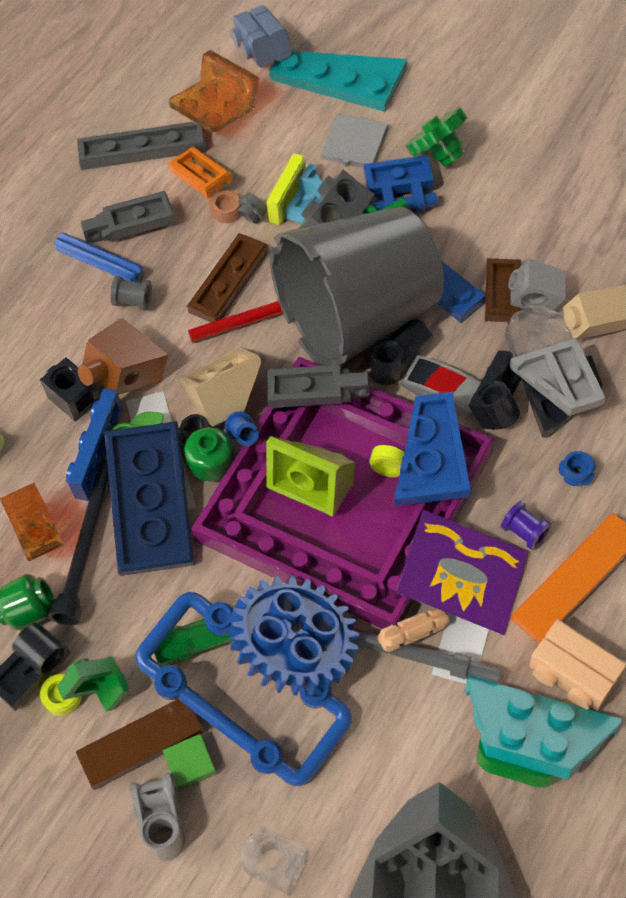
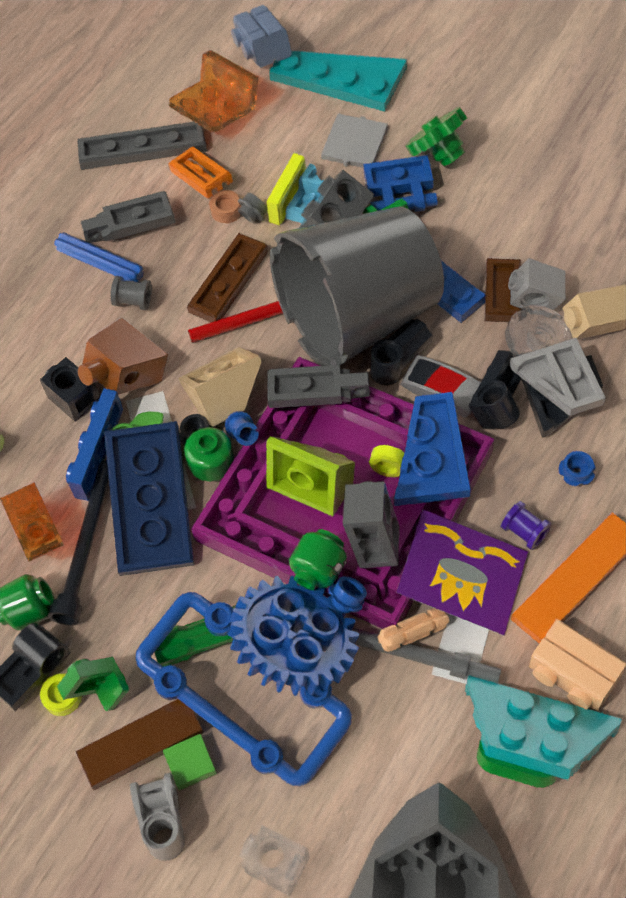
none -> green head [289,529,347,590]
none -> blue plate [329,576,367,613]
none -> dark grey brick [343,482,400,568]

